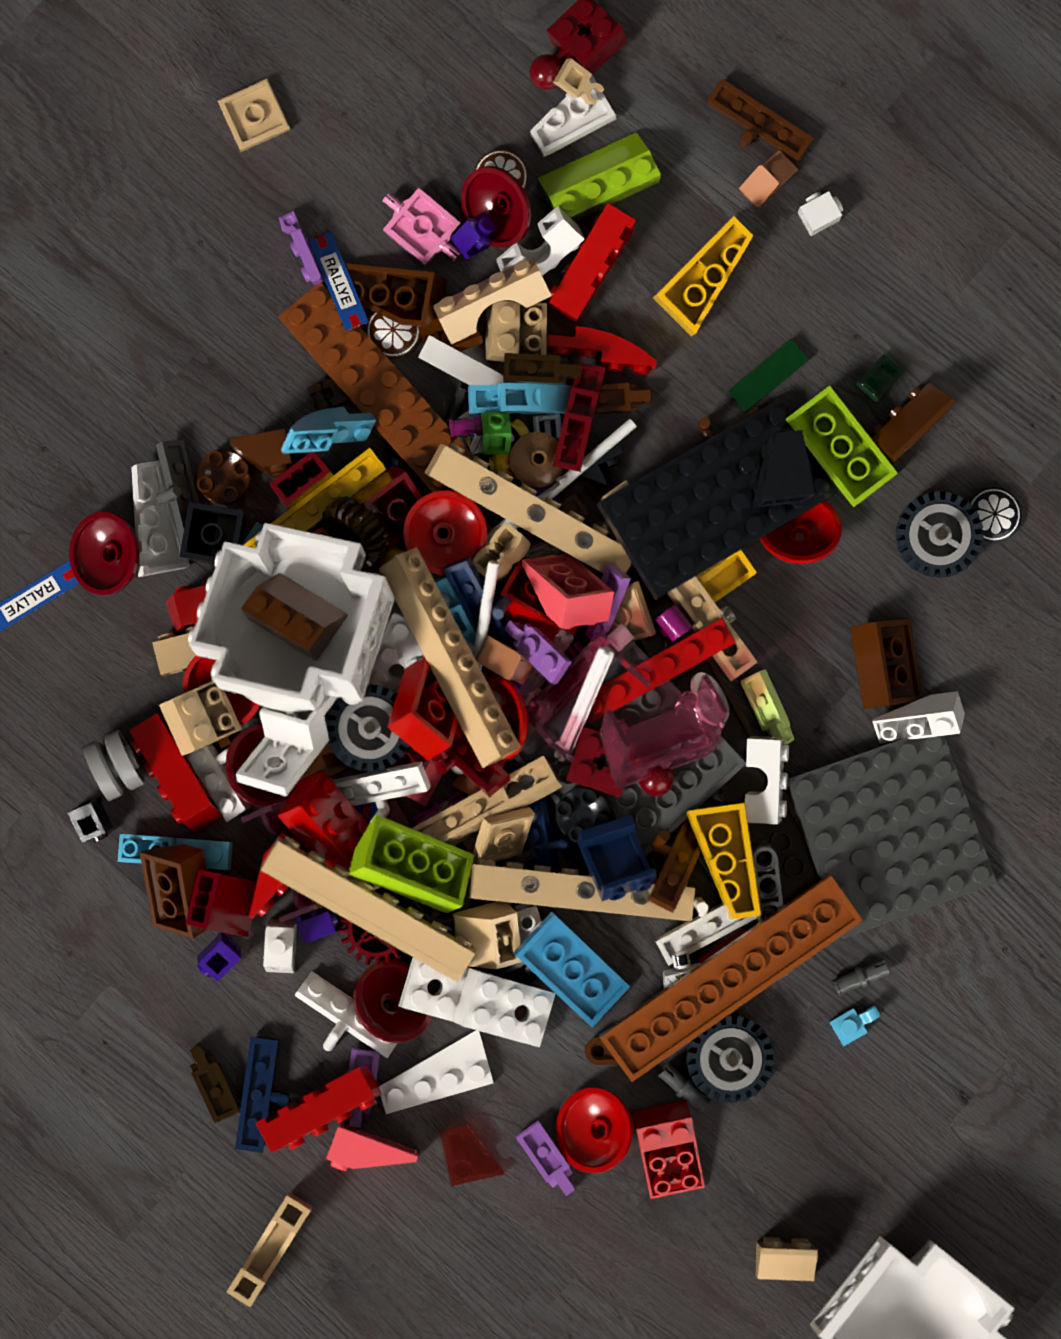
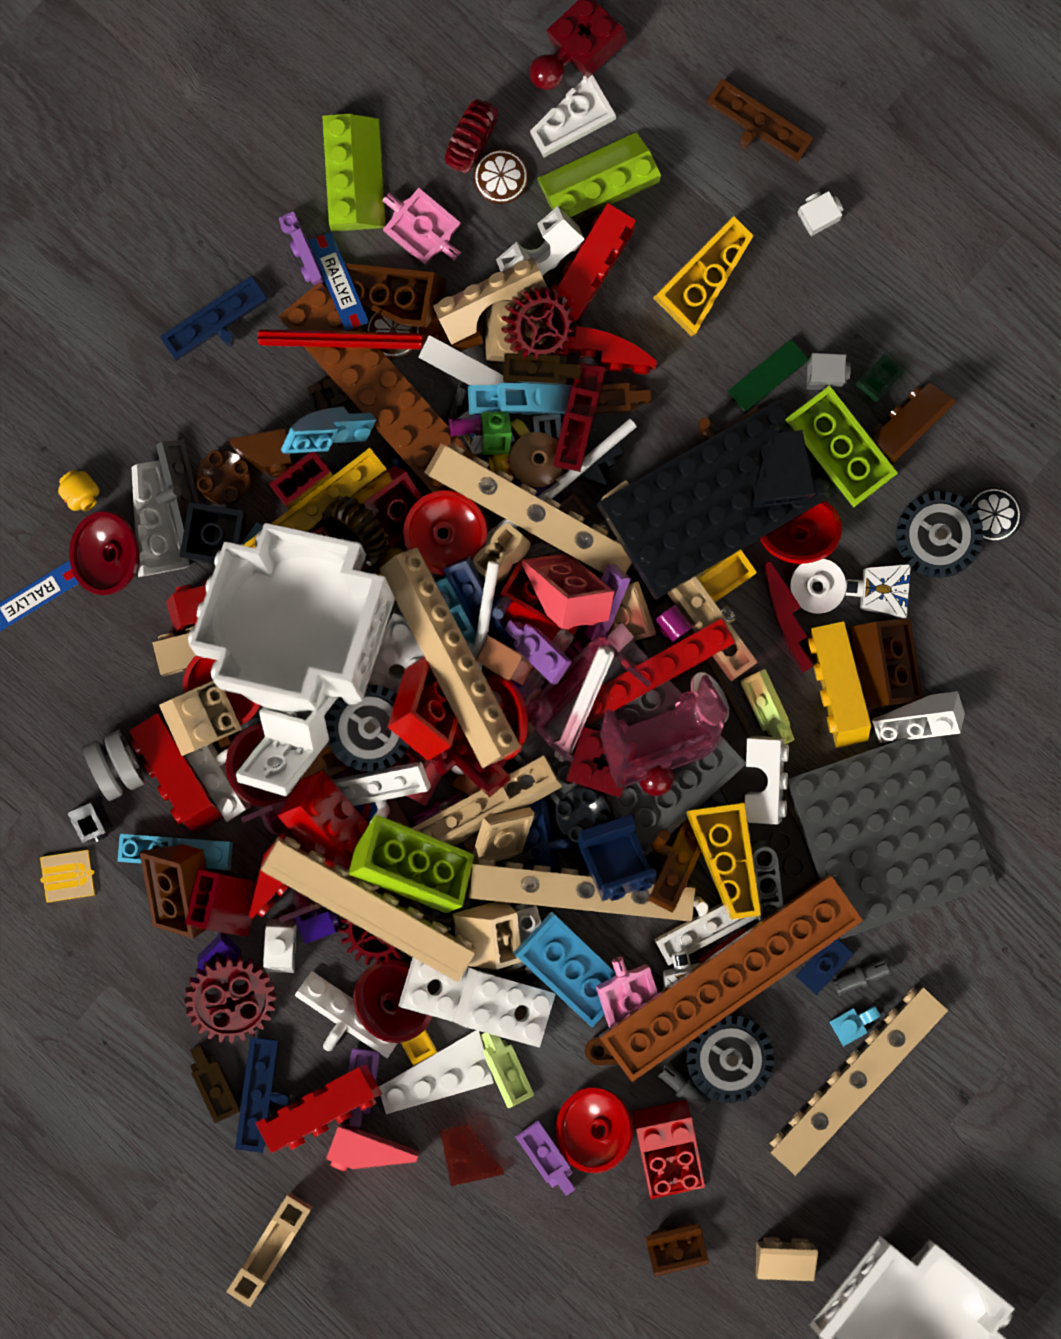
tan tile [218,78,291,152] -> none
reddish brown slope [241,573,348,661] -> none
dark purple brick [451,212,498,260] -> none
dark red dish [461,166,531,248] -> none
tan plate [553,58,604,105] -> none
nougat slope [739,150,798,209] -> none
none -> piece [40,850,95,903]
none -> yellow head [58,469,100,512]
none -> dark blue plate [160,276,267,361]
none -> dark red gear [184,954,276,1043]
none -> red axle [257,329,423,349]
none -> lime slope [322,114,386,231]
none -> yellow tile [401,1029,438,1065]
none -> dark red gear [445,99,498,173]
none -> yellowish green hinge [480,1033,534,1108]
none -> dark red gear [501,286,576,361]
none -> bright pink plate [596,957,658,1027]
none -> reddish brown bracket [645,1223,709,1277]
none -> dark red slope [764,561,814,674]
none -> tan piece [769,987,948,1176]
none -> white dish [790,559,846,614]
none -> dark blue plate [795,939,853,995]
none -> light grey brick [806,353,851,391]
none -> yellow wedge [807,621,871,748]
none -> torso [845,565,910,619]

